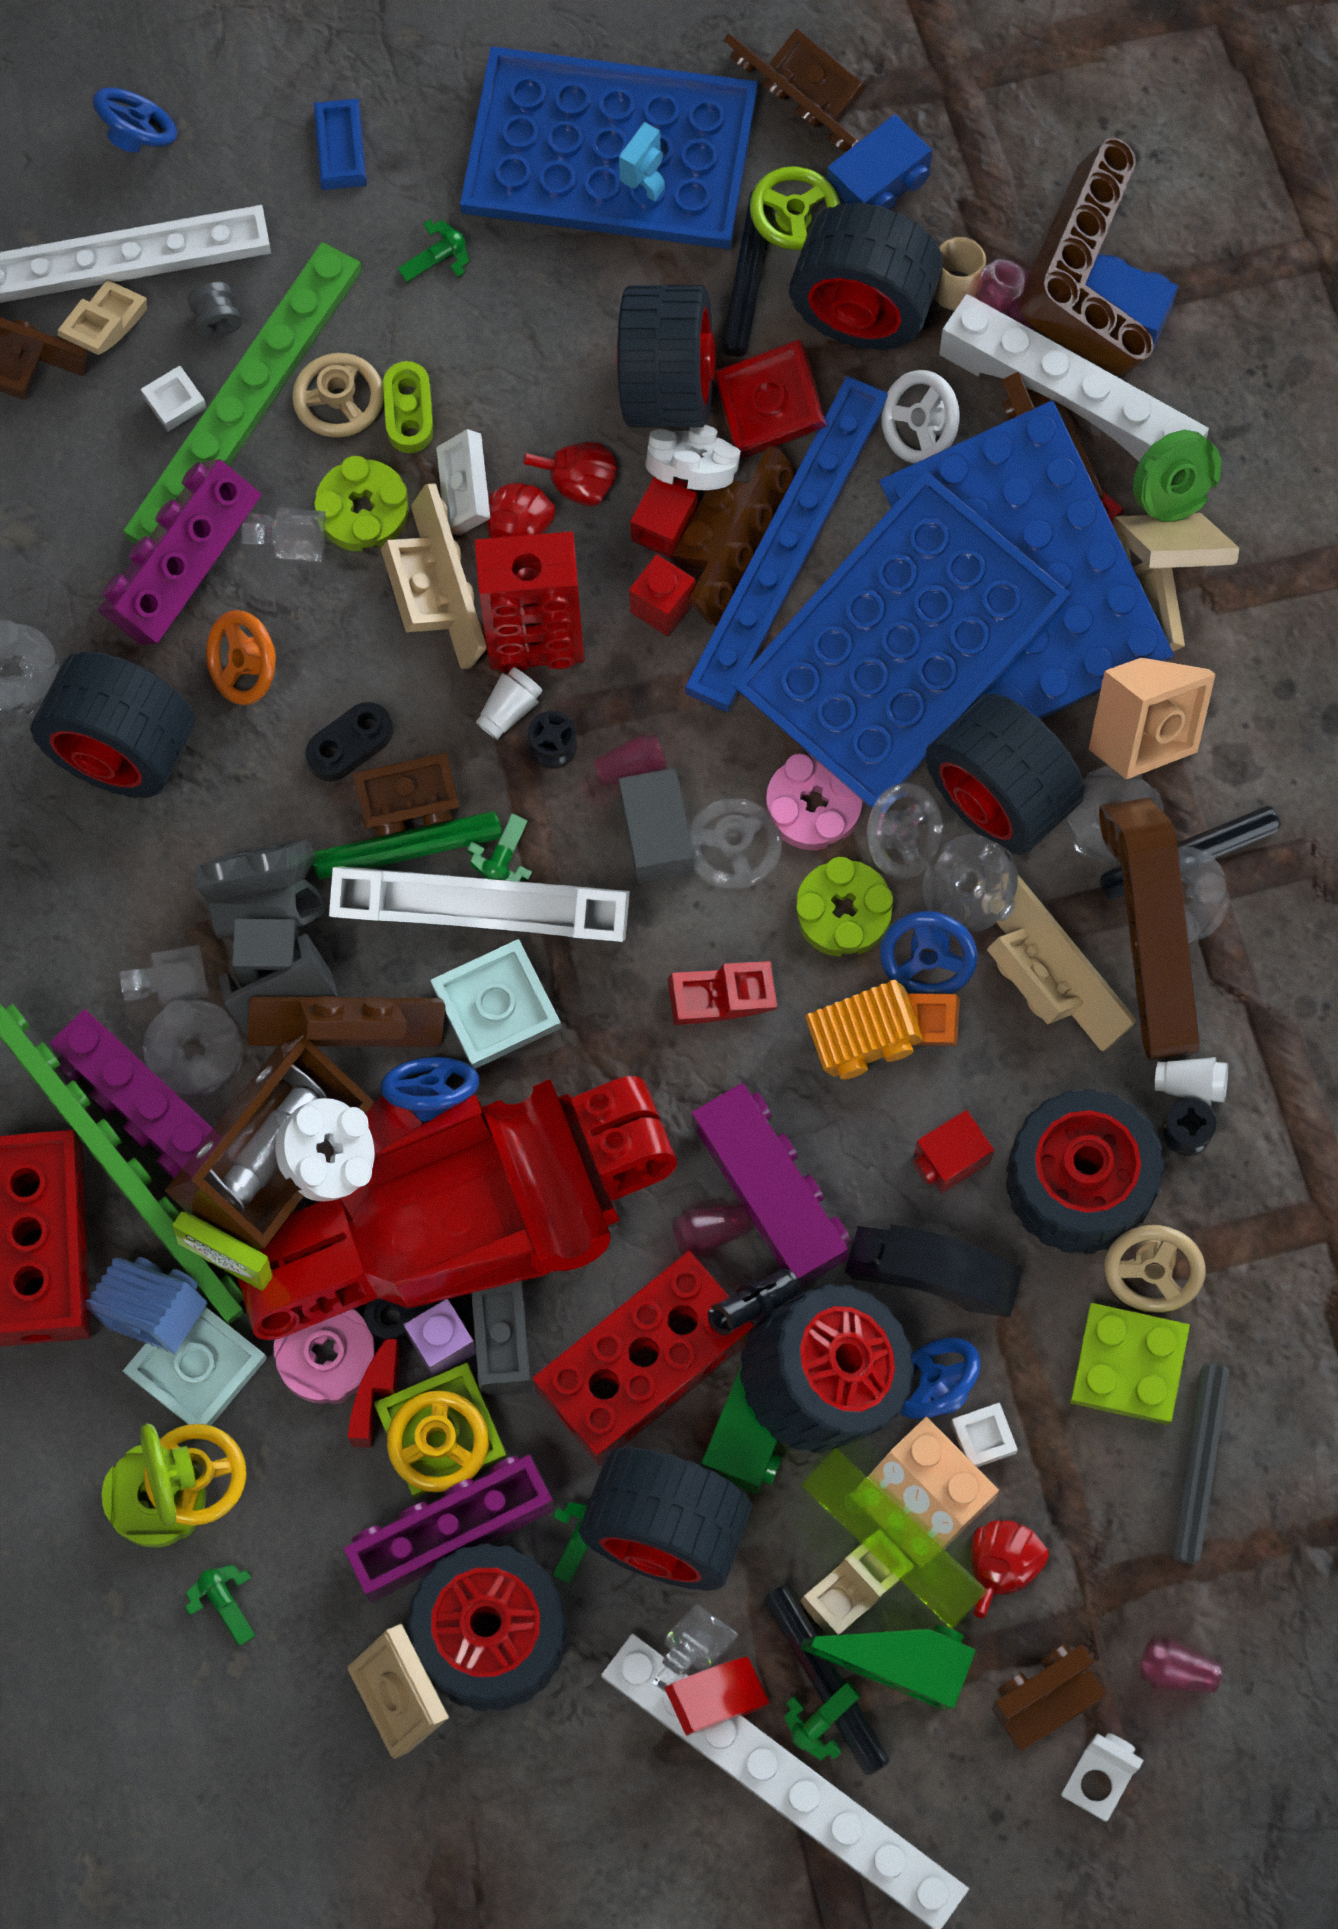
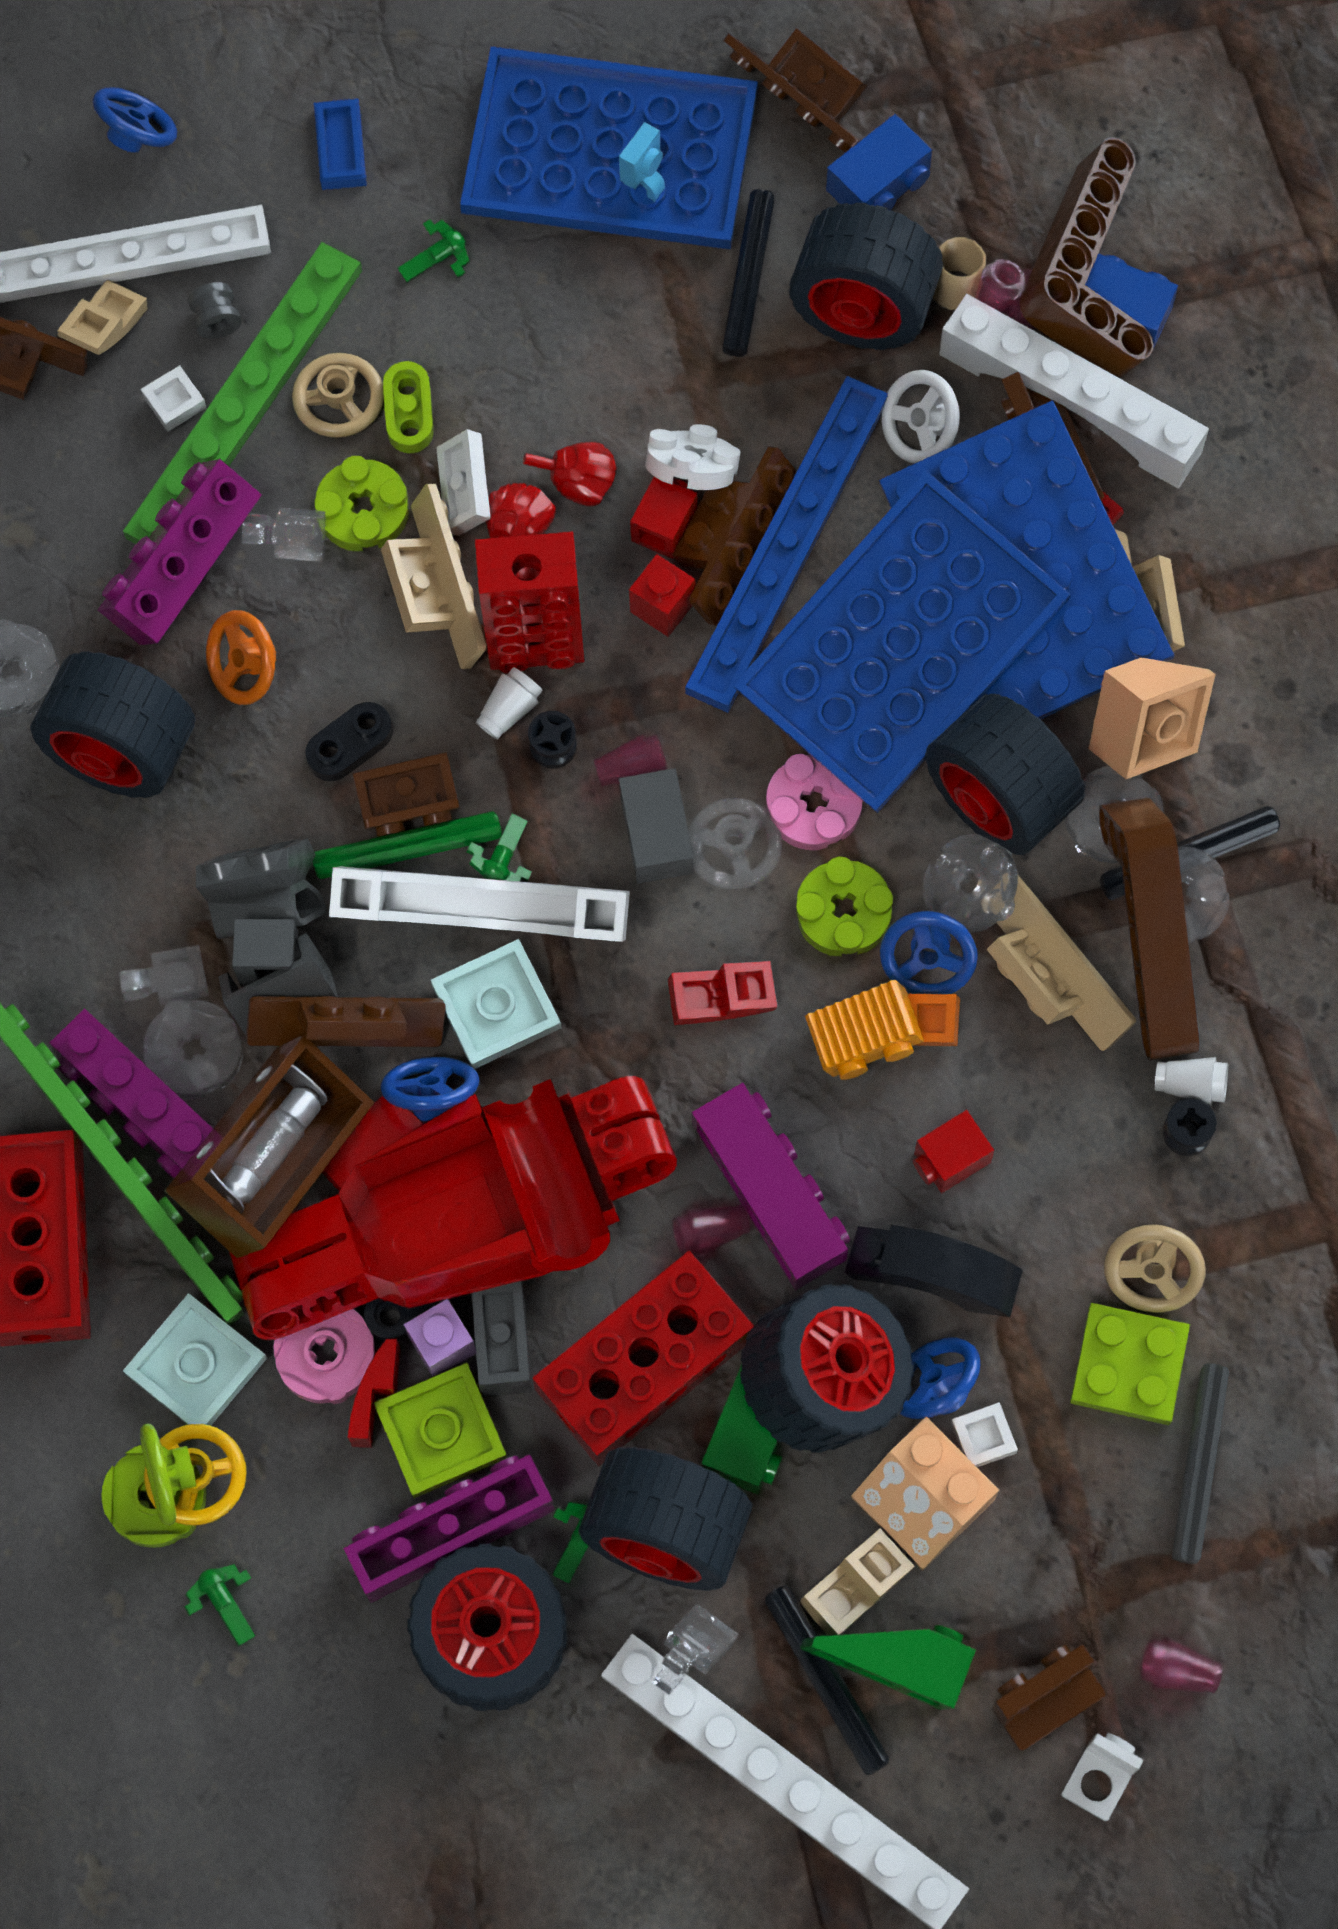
medium blue brick [85,1257,208,1355] -> none
lime tile [172,1211,273,1291] -> none
white plate [275,1098,374,1202] -> none
tan tile [348,1624,449,1759] -> none
yellow piece [387,1391,489,1492] -> none
black wheel [616,285,715,427] -> none
slope [664,1656,770,1736] -> none
black pin [707,1268,800,1336] -> none
red tile [715,339,827,459] -> none
lime piece [750,167,840,250] -> none
green piece [784,1682,861,1761] -> none
clear neon green tile [801,1448,988,1629] -> none
clear piece [867,782,943,879] -> none
red piece [971,1520,1049,1618] -> none
wheel [1006,1089,1164,1254] -> none
tan tile [1113,513,1239,569] -> none
bright green plate [1133,430,1222,522] -> none

